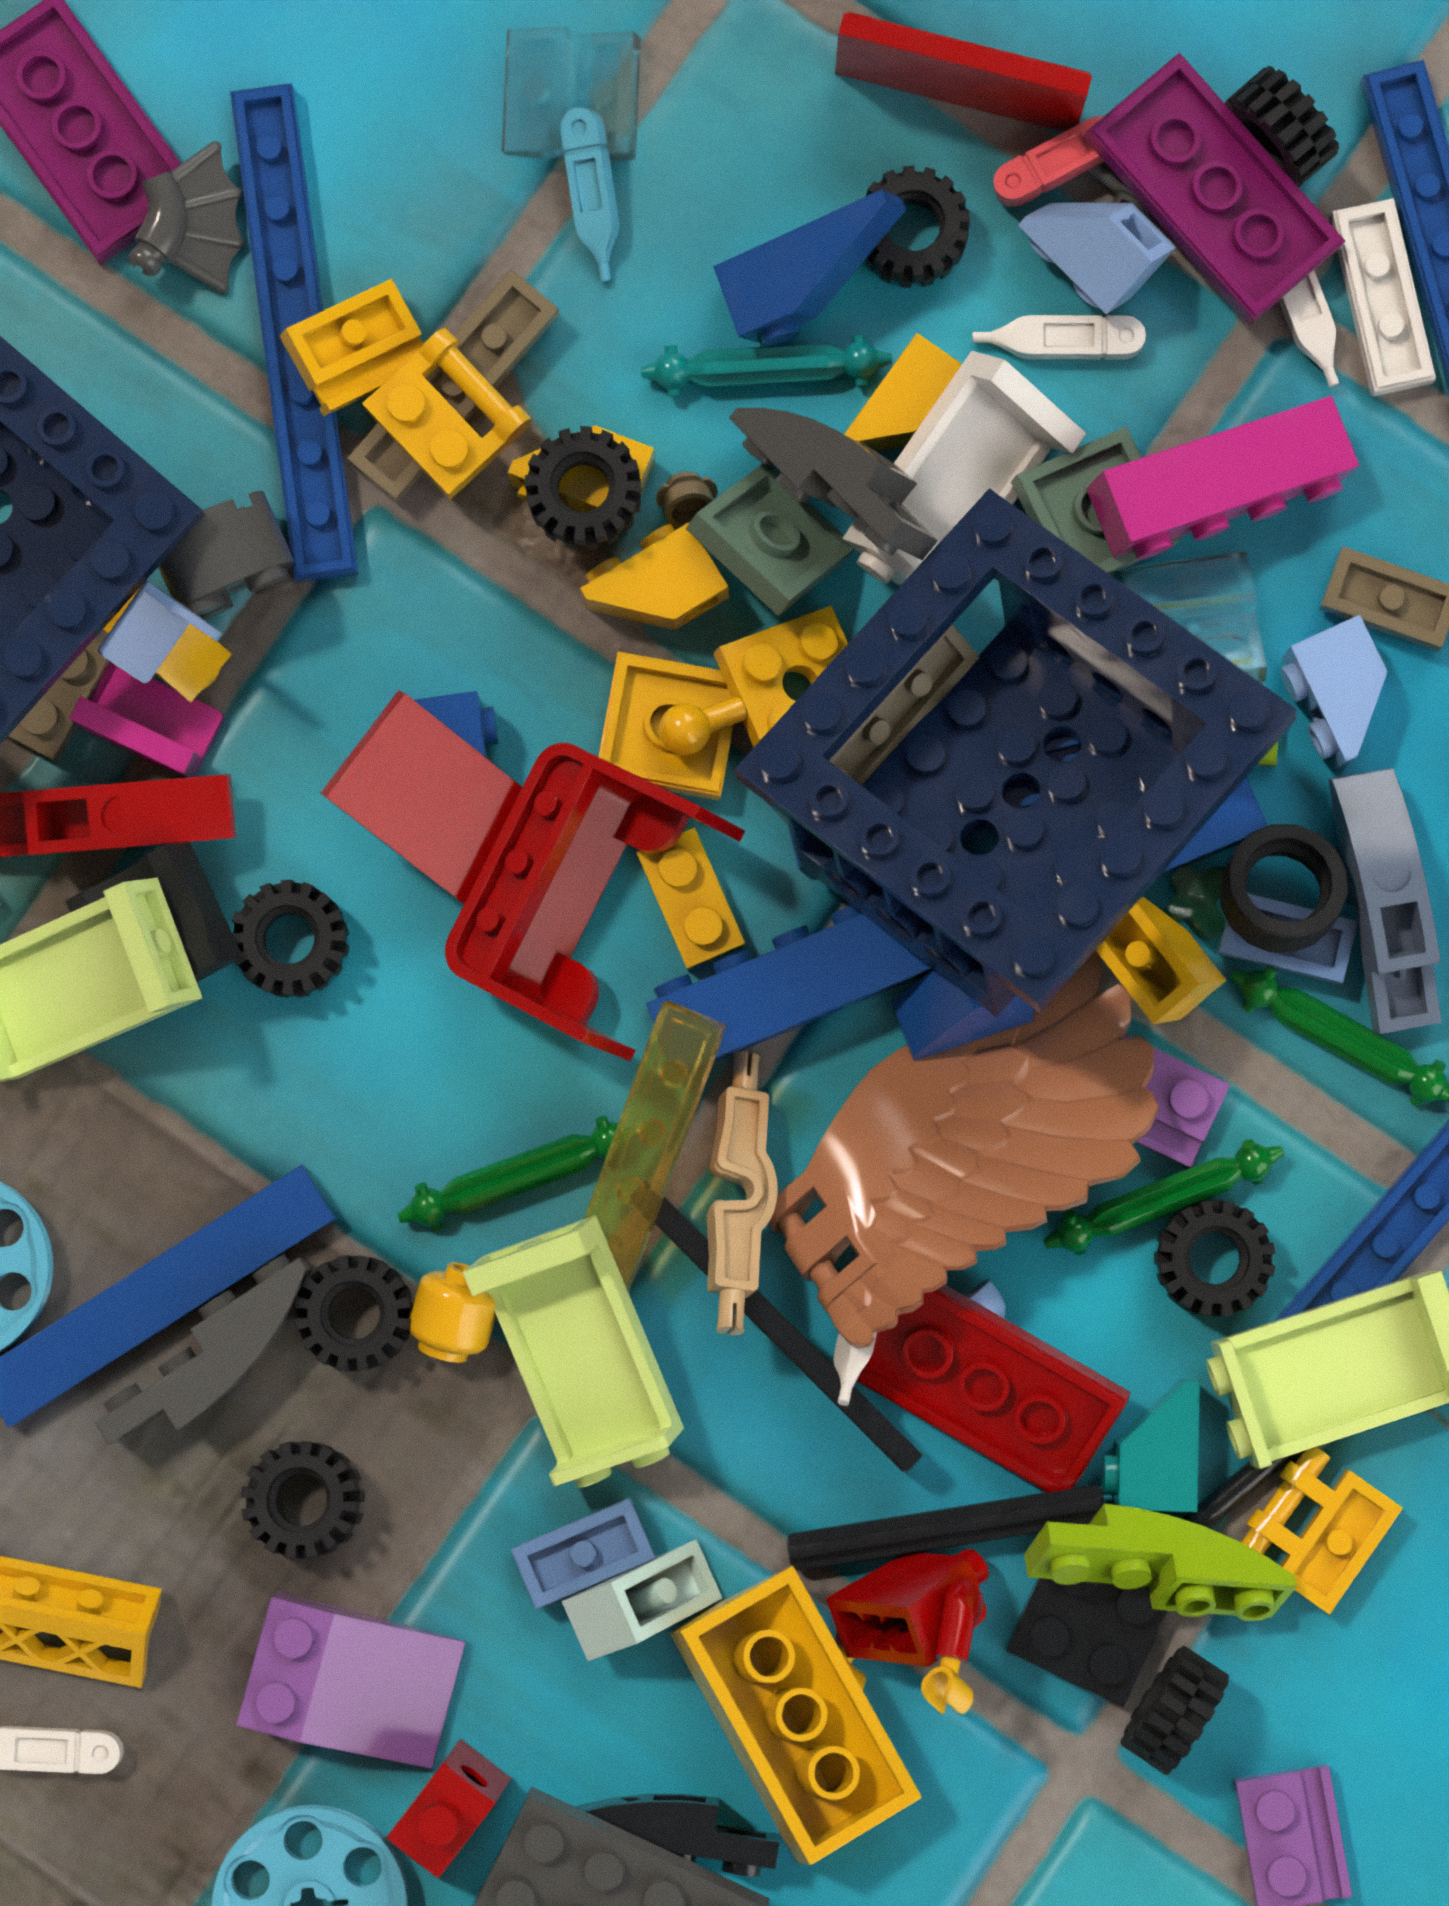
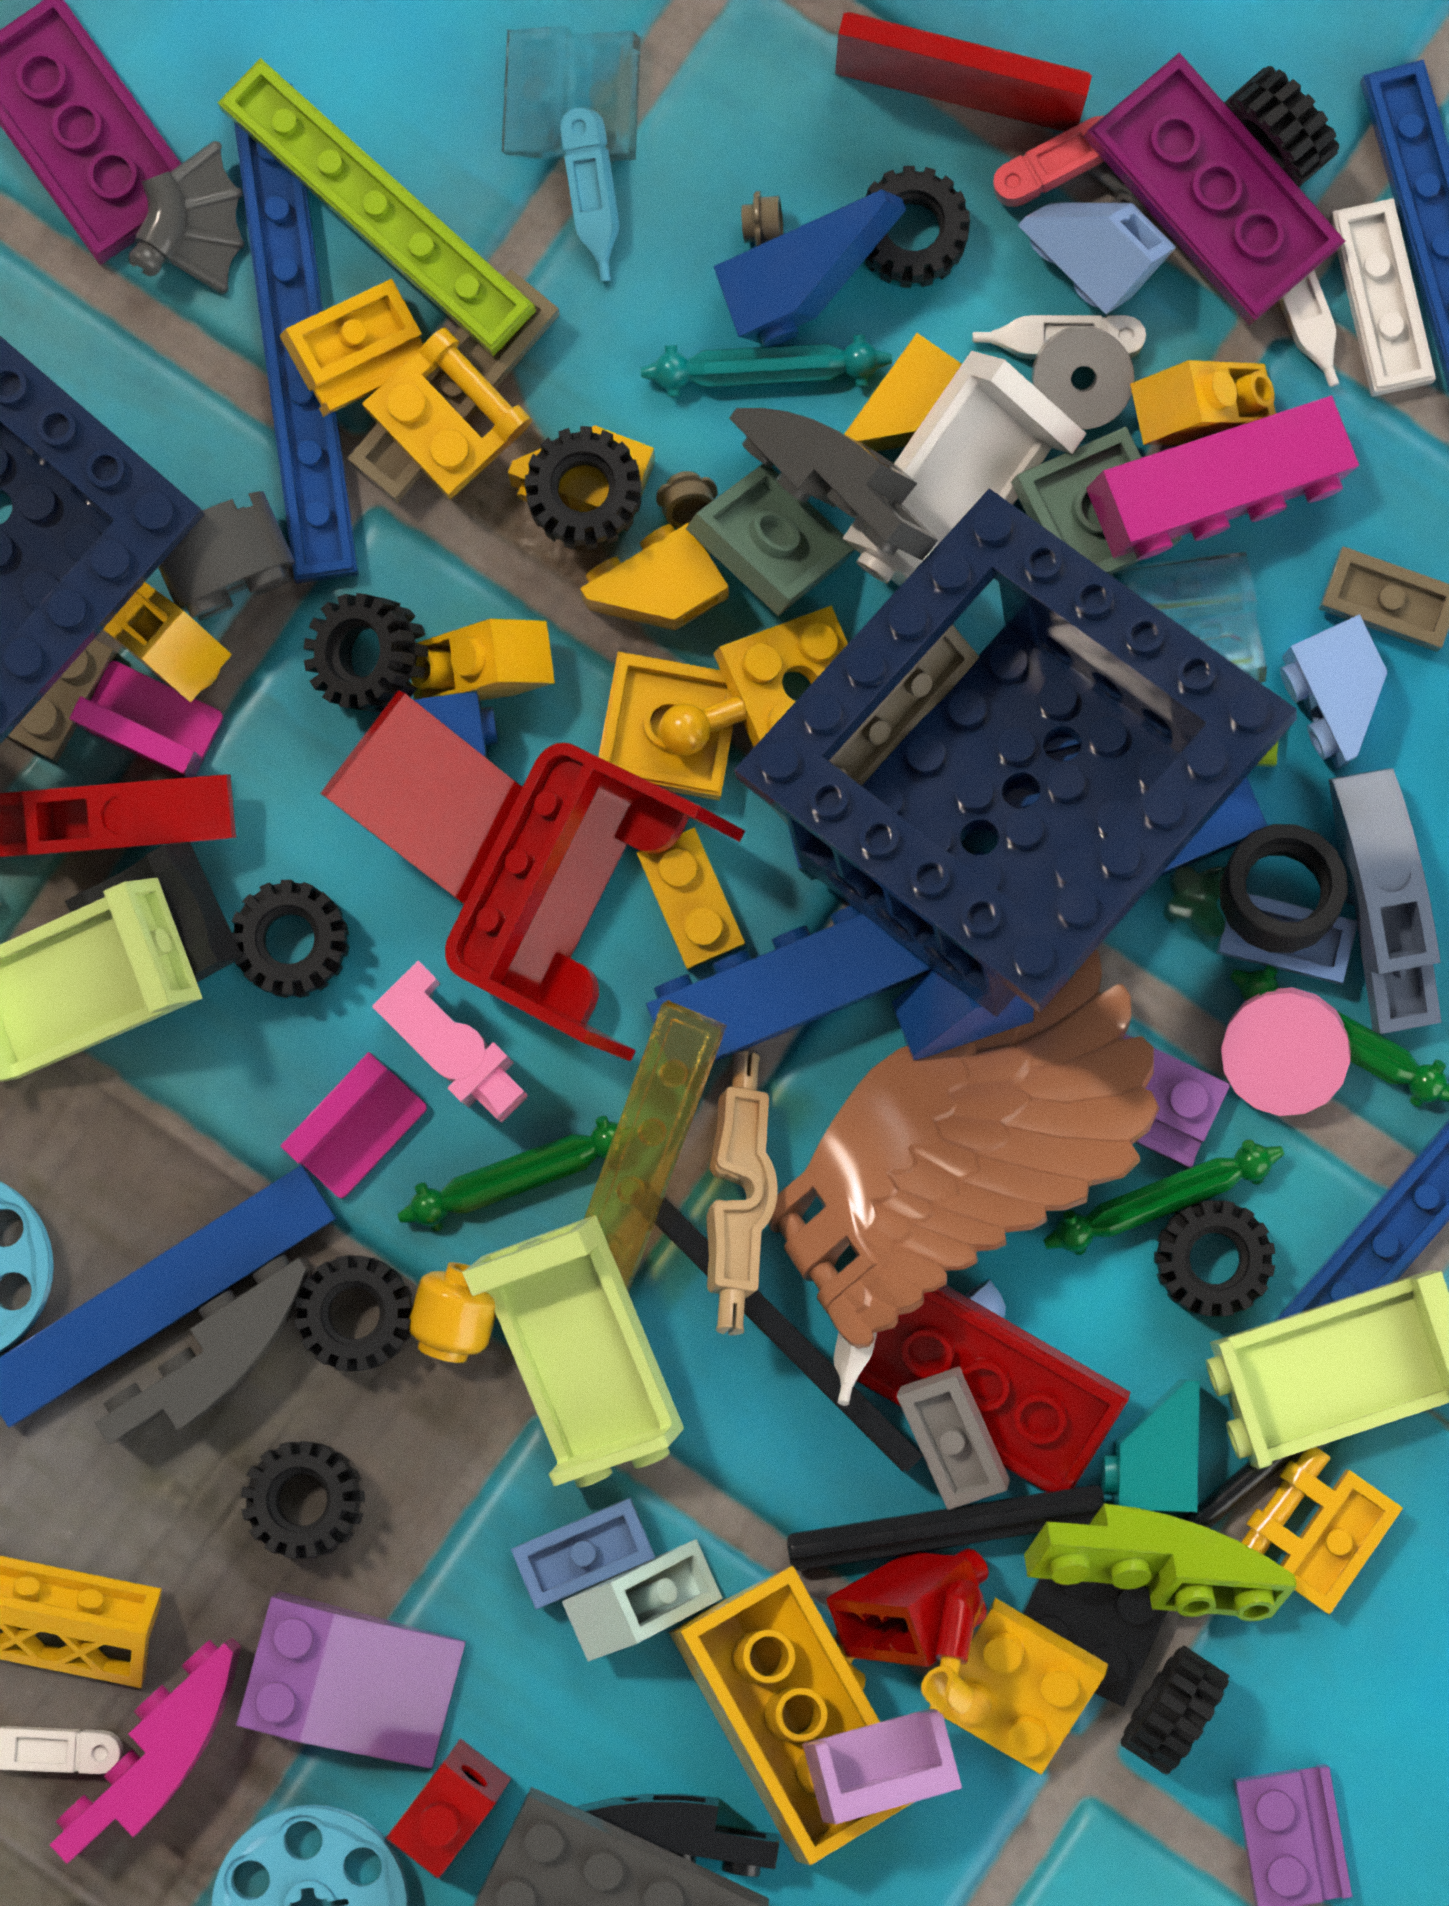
medium blue bracket [98,580,223,683] -> none
yellow slope [1095,896,1226,1024] -> none
none -> dark pink slope [49,1637,241,1864]
none -> lime tile [217,58,536,356]
none -> dark pink panel [280,1052,427,1198]
none -> black tyre [303,593,428,712]
none -> bright pink hips [372,961,528,1123]
none -> yellow slope [411,618,555,700]
none -> dark tan plate [741,191,784,247]
none -> lavender panel [803,1709,962,1824]
none -> light grey plate [897,1366,1010,1510]
none -> yellow plate [929,1598,1108,1775]
none -> light grey piece [1032,326,1135,430]
none -> yellow slope [1130,360,1276,445]
none -> bright pink tile [1221,987,1351,1116]

